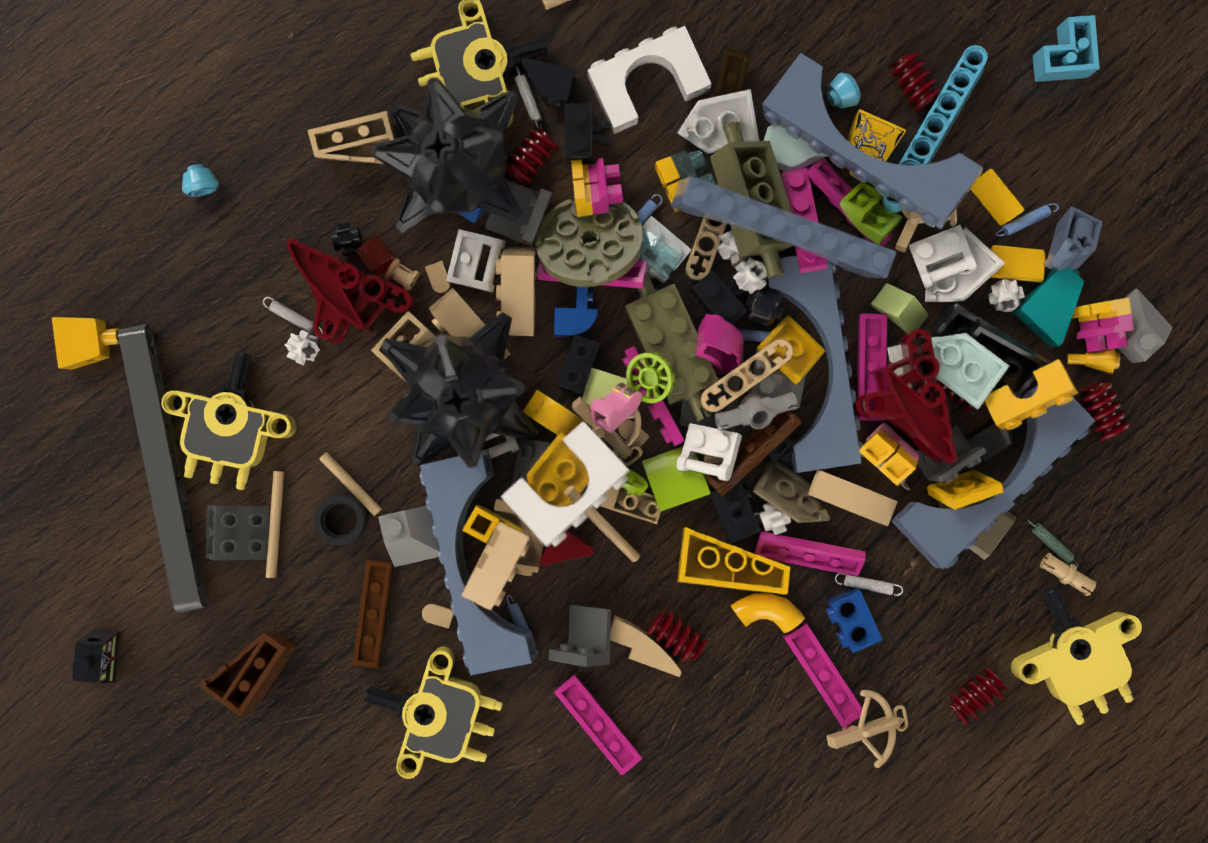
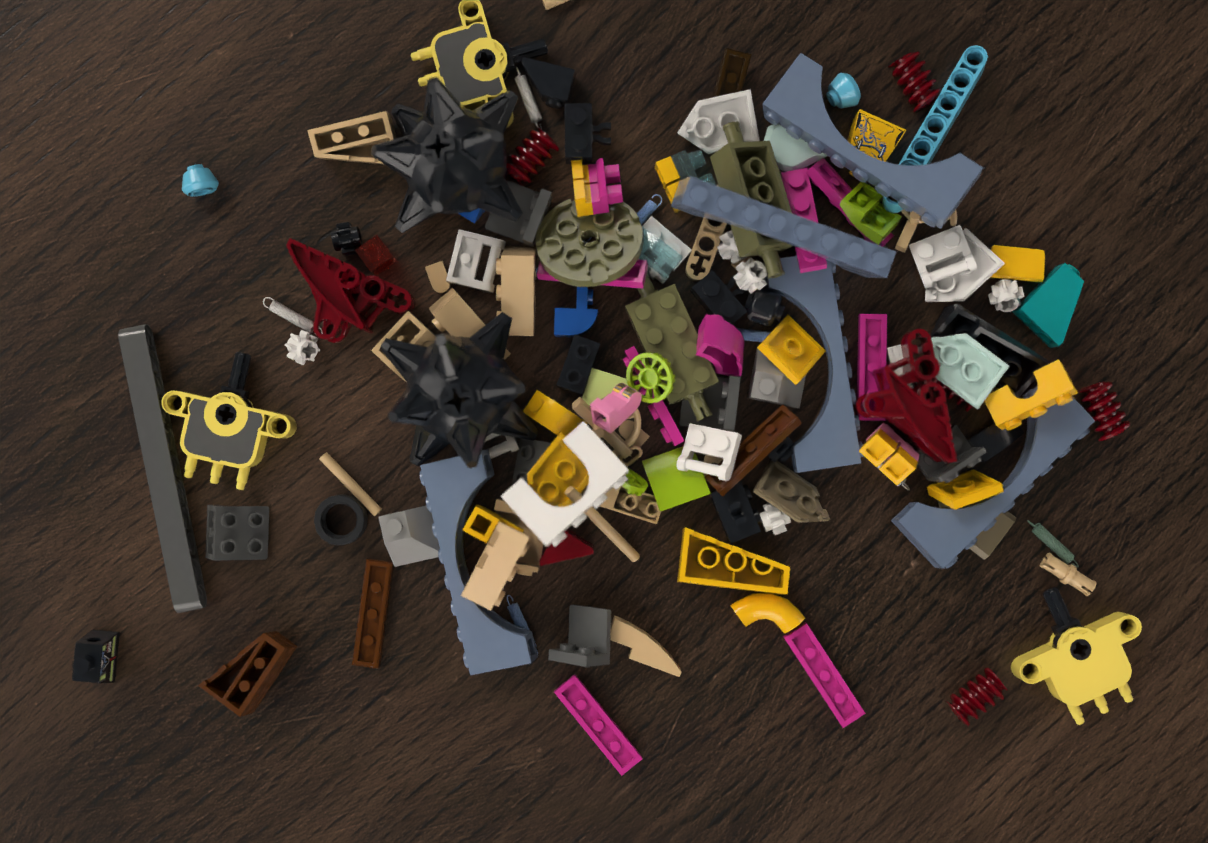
yellow torso [52,317,120,370] -> none
tan bar [266,471,284,578] -> none
piece [364,647,503,779] -> none
tan bush [385,258,420,292] -> none
tan piece [422,604,453,629] -> none
white arch [587,26,711,134] -> none
dark red piece [647,607,708,663] -> none
tan beam [701,340,793,412] -> none
light grey pin [715,392,797,431] -> none
dark pink plate [754,531,866,577] -> none
tan slope [807,470,897,526] -> none
blue brick [826,588,883,653] -> none
tan piece [826,690,908,768] -> none
white piece [835,573,903,596] -> none
yellowish green slope [870,283,929,333] -> none
yellow slope [971,169,1024,226] -> none
light blue piece [996,204,1059,236] -> none
medium azure brick [1033,15,1100,82] -> none
sand blue piece [1043,206,1102,271] -> none
yellow cone [1067,349,1120,374] -> none
dark pink hips [1072,298,1134,352] -> none
light grey slope [1118,289,1173,363] -> none

